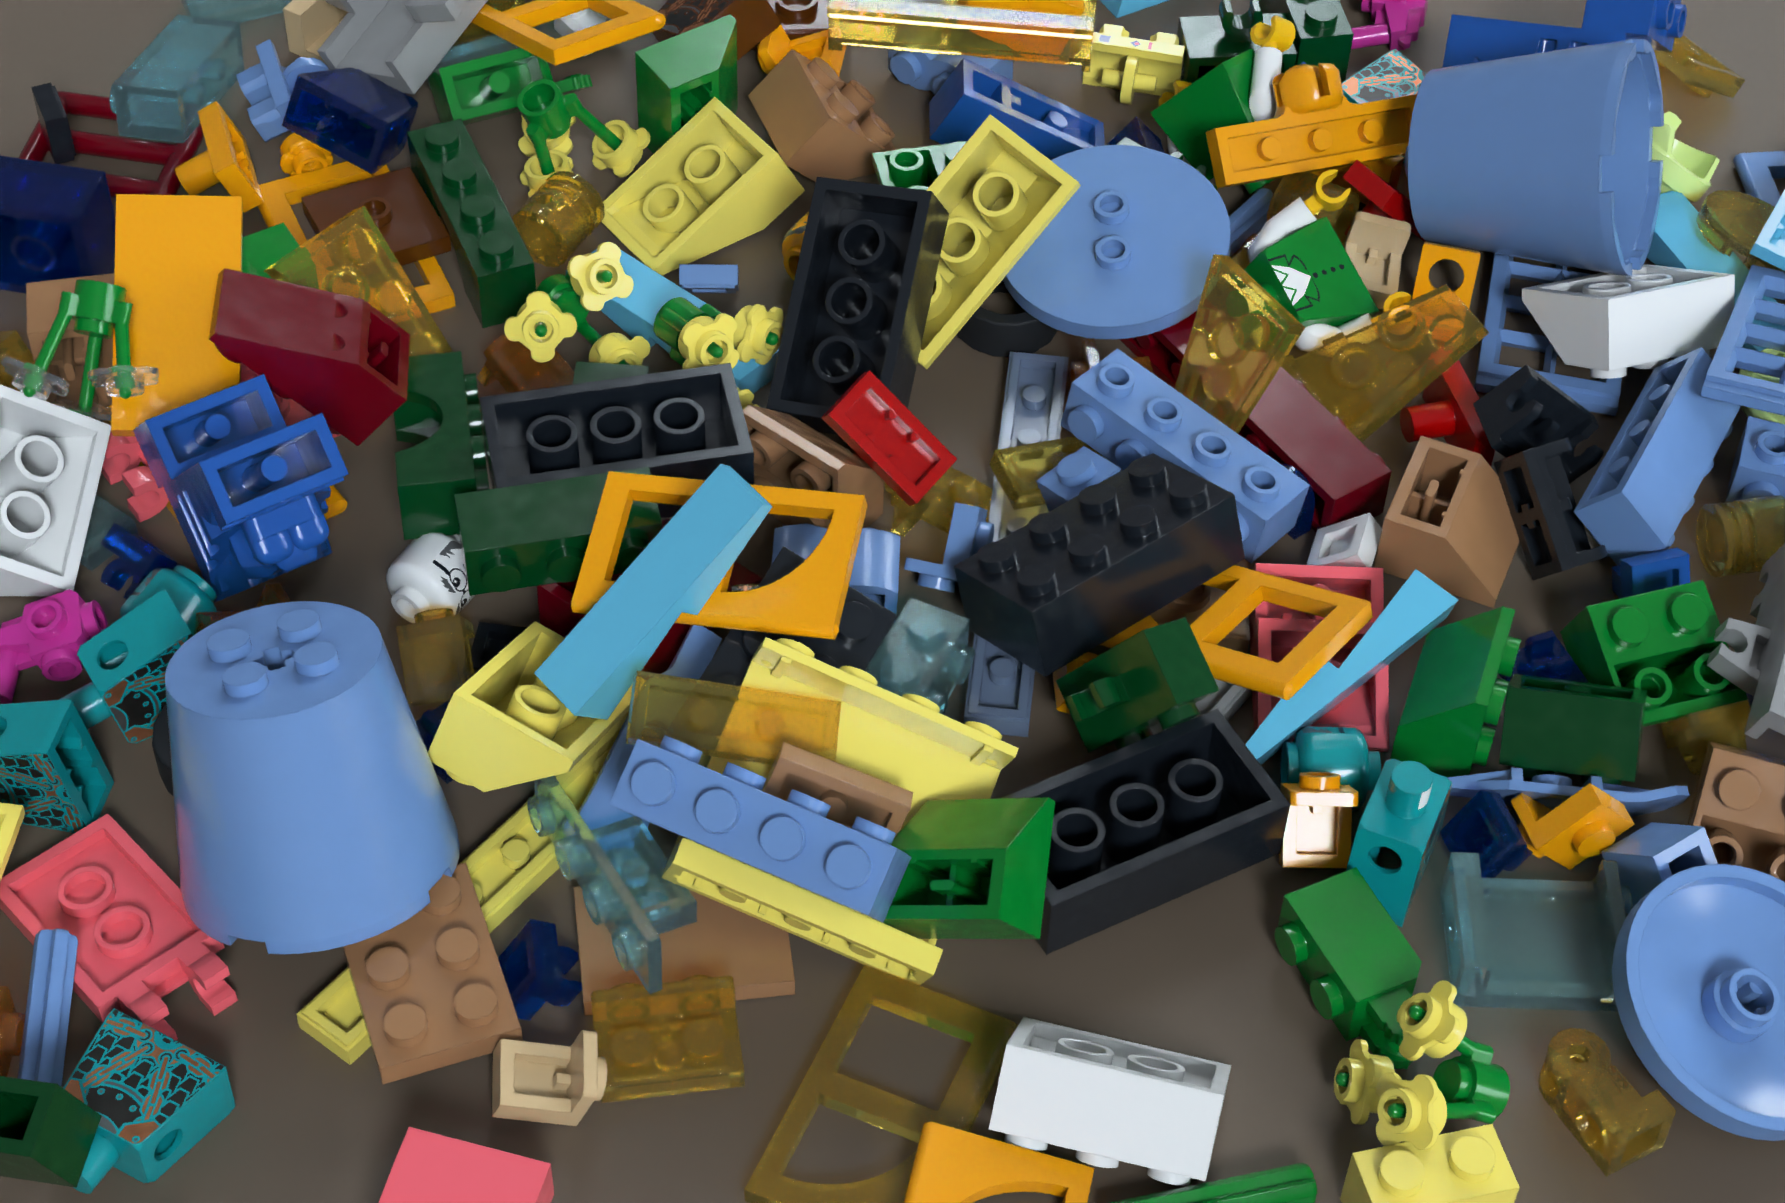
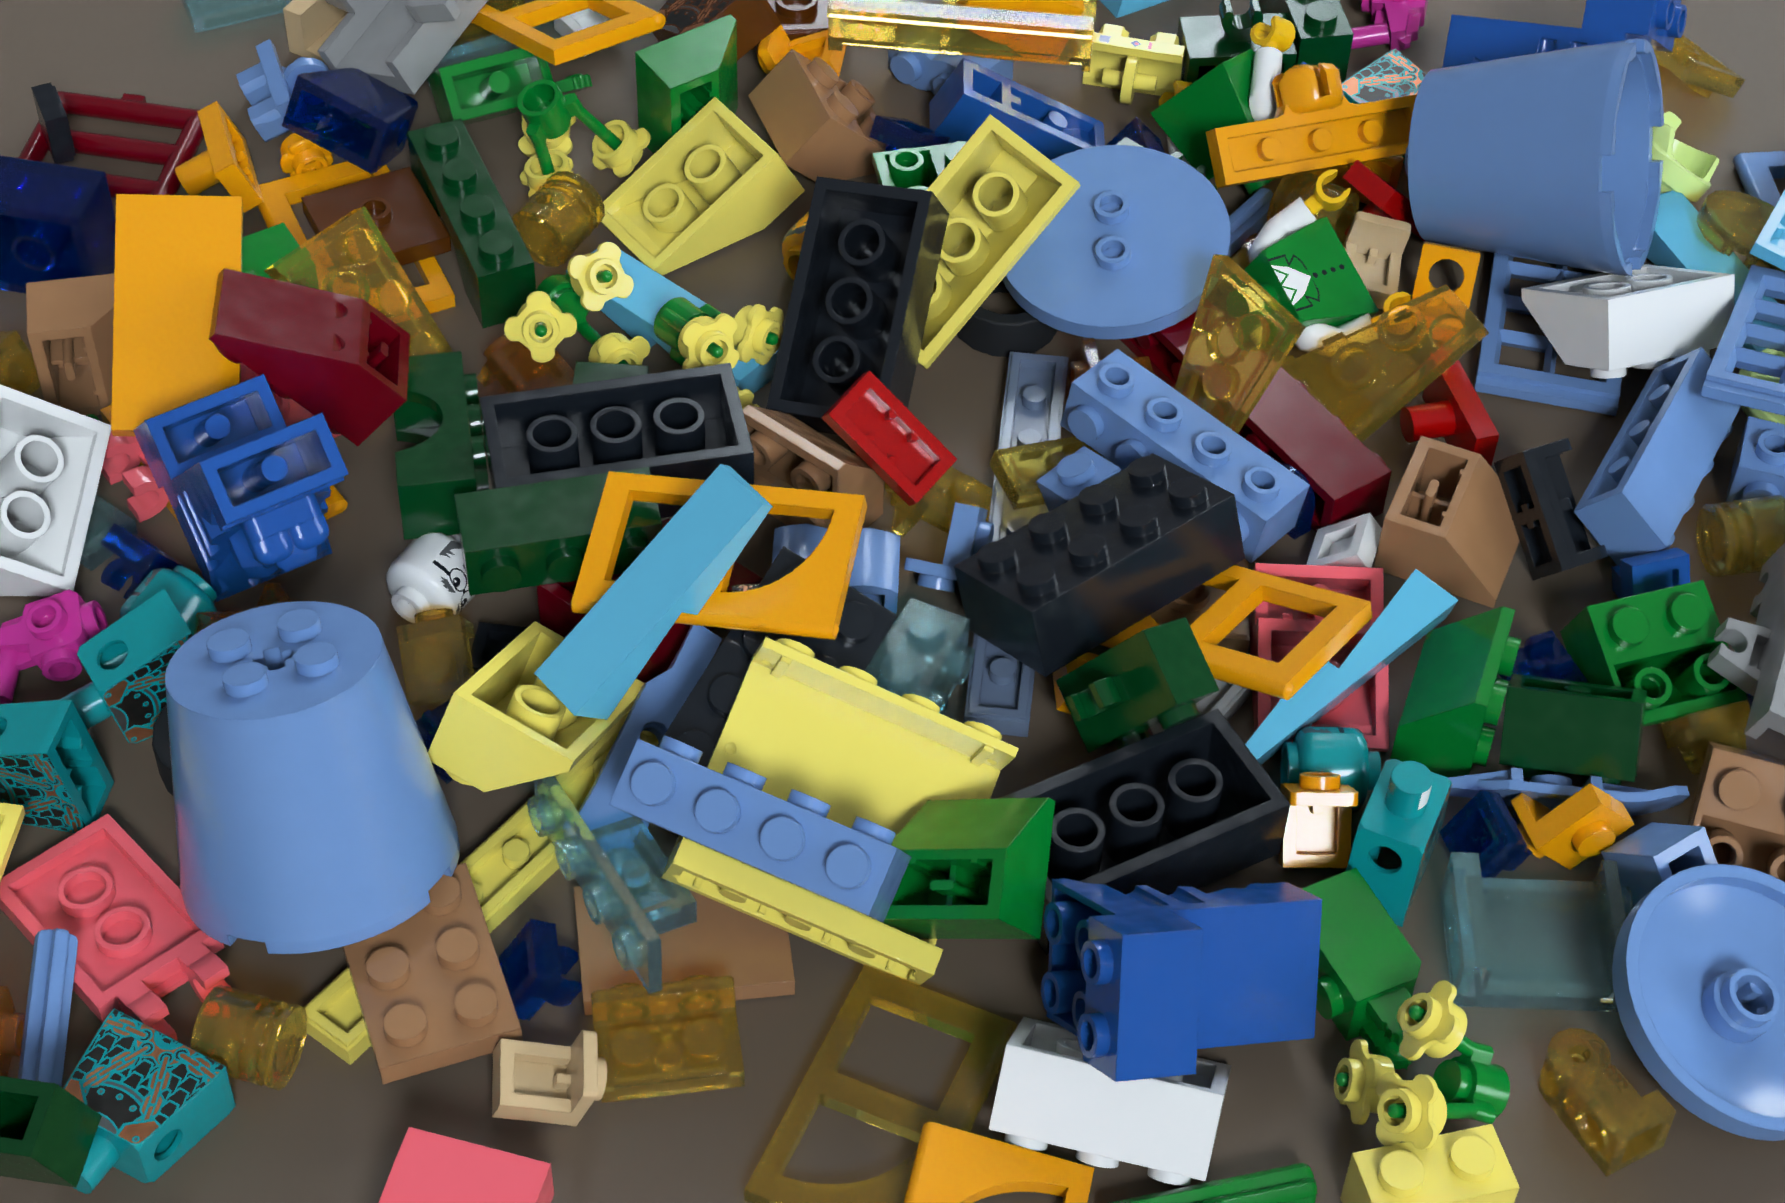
plant [1,279,159,422] -> none
clear light blue brick [109,14,244,143] -> none
clear yellow tile [625,671,841,765] -> none
medium blue tile [679,264,739,293] -> none
medium nougat plate [762,742,913,838] -> none
black hinge [1473,364,1604,484] -> none
none -> clear yellow piece [190,985,307,1091]
none -> clear blue tile [869,115,950,151]
none -> blue brick [1041,878,1322,1082]

